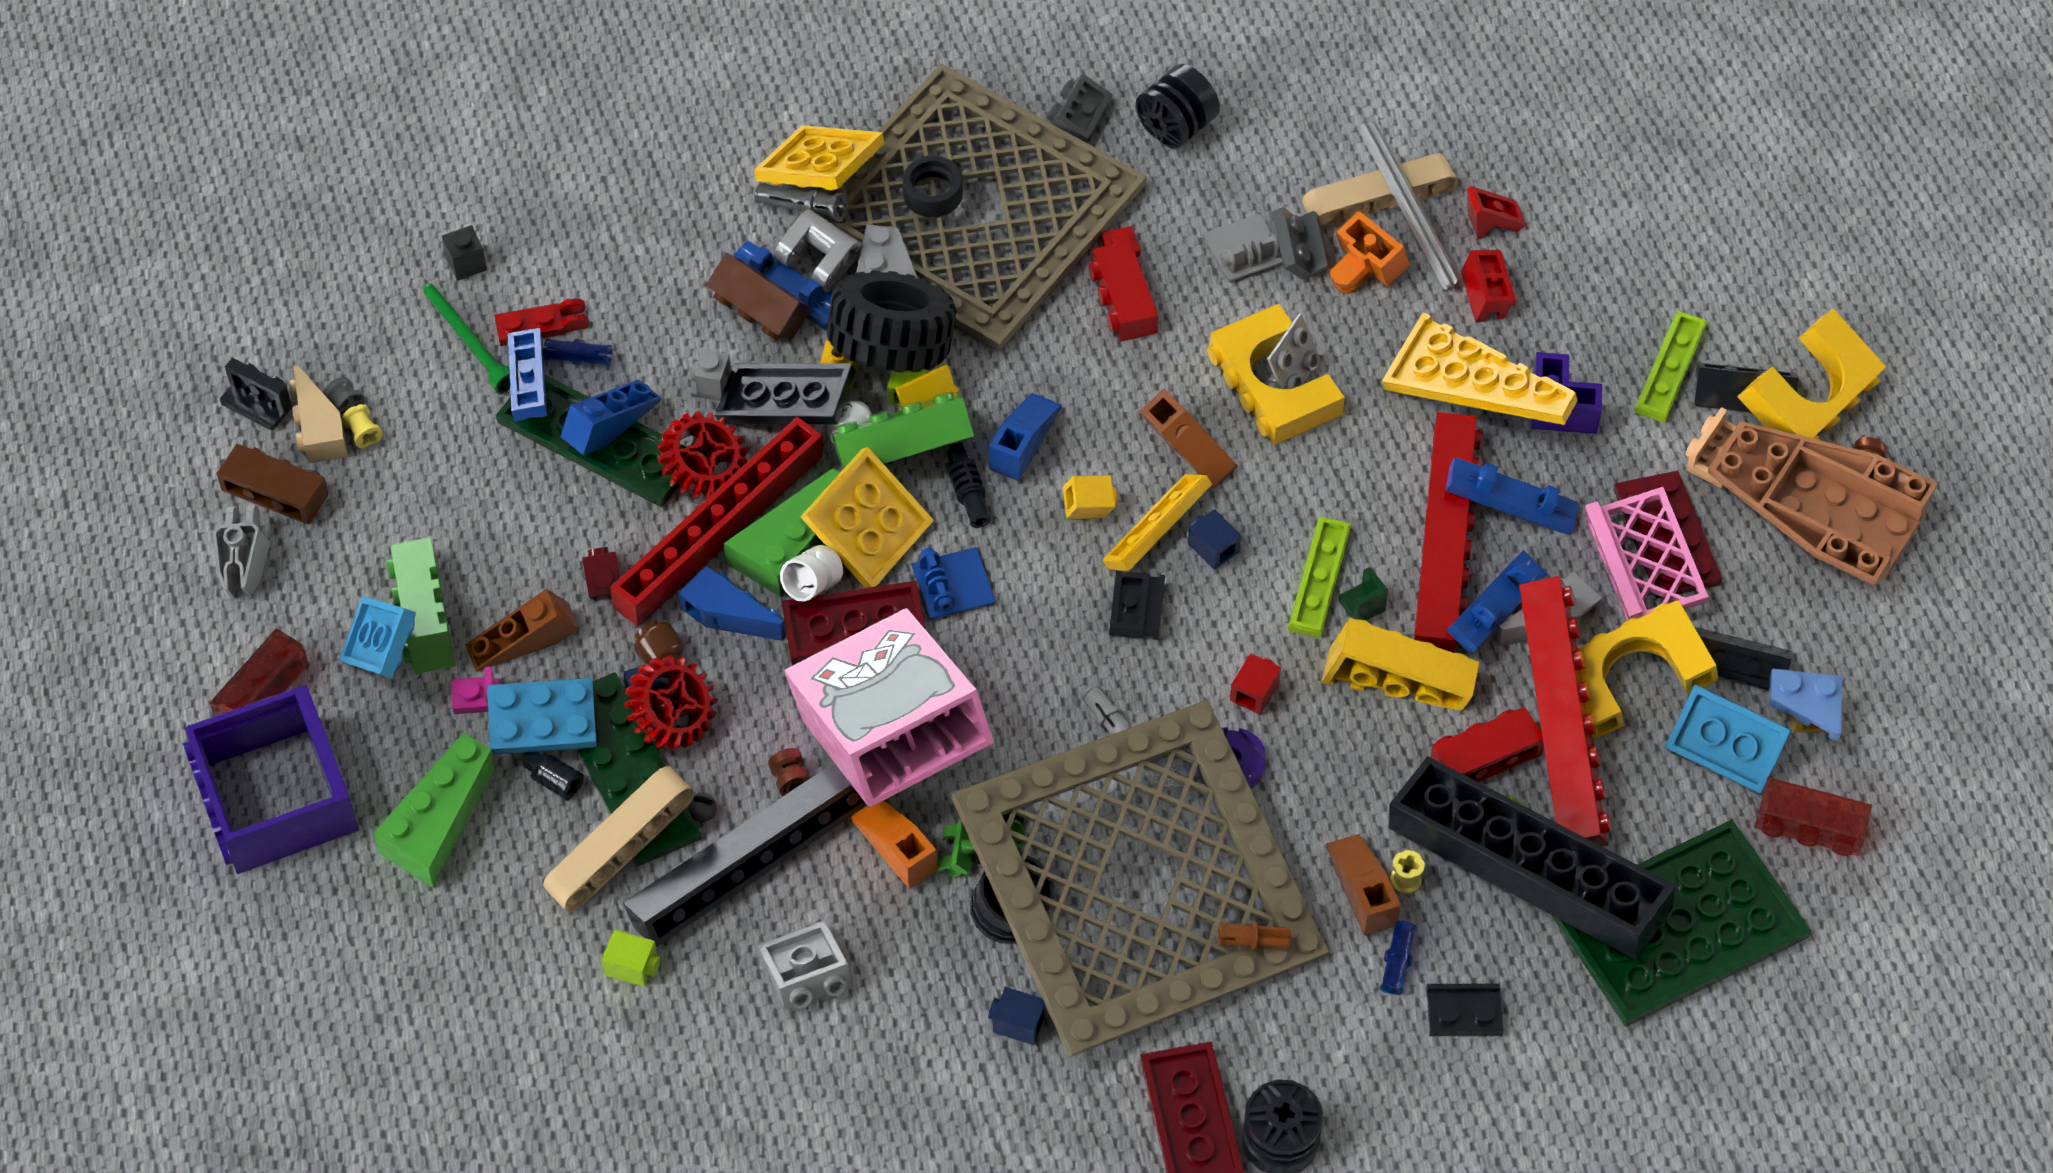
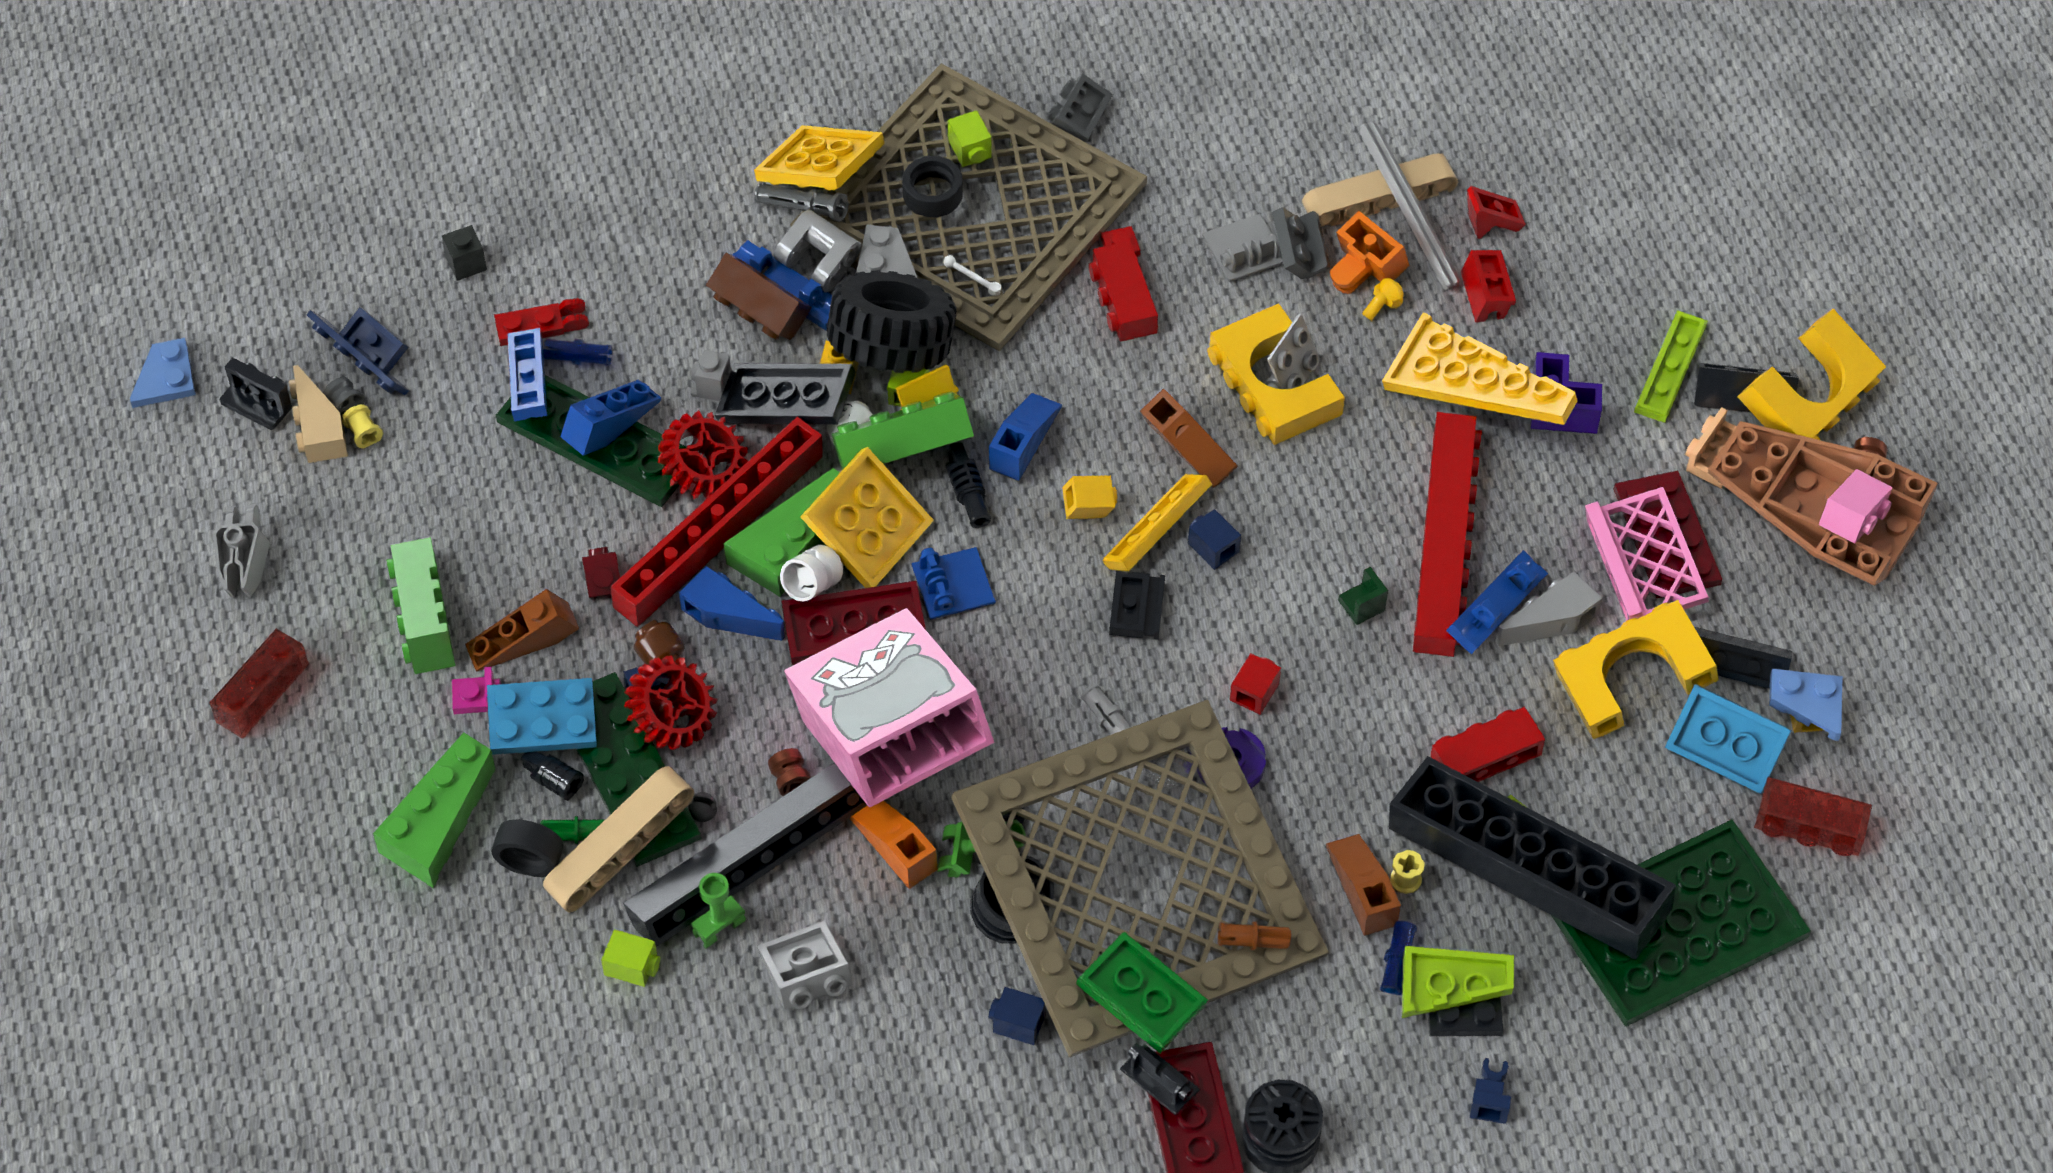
dark purple window [182,684,359,874] -> none
reddish brown brick [216,443,329,525] -> none
dark azure plate [339,596,416,678] -> none
green piece [423,284,510,394] -> none
black wheel [1135,64,1220,149] -> none
lime tile [1288,516,1352,638] -> none
yellow wedge [1322,618,1479,711] -> none
blue hinge [1445,457,1578,534] -> none
red brick [1519,576,1612,847] -> none
none -> medium blue wing [130,338,196,408]
none -> dark blue bracket [306,307,409,395]
none -> black tyre [491,819,564,877]
none -> green axle [540,816,605,844]
none -> bright green bar [691,873,746,949]
none -> white hinge [943,255,1001,296]
none -> lime brick [948,110,992,167]
none -> green tile [1076,932,1208,1054]
none -> black hinge [1120,1043,1200,1115]
none -> yellow plate [1362,278,1404,321]
none -> lime wing [1402,946,1514,1018]
none -> dark blue piece [1469,1058,1511,1124]
none -> bright pink brick [1819,469,1893,544]

